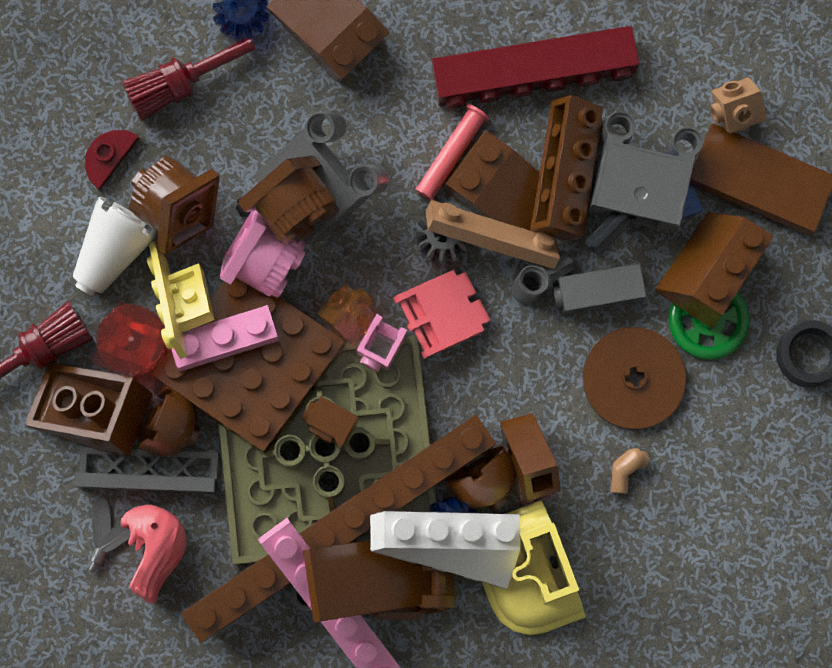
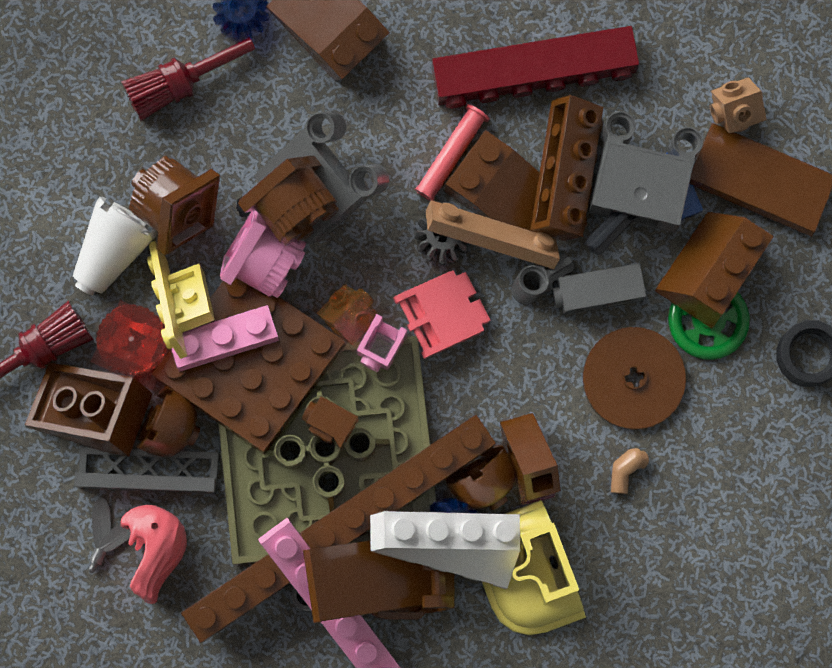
dark red plate [85,130,140,191] -> none

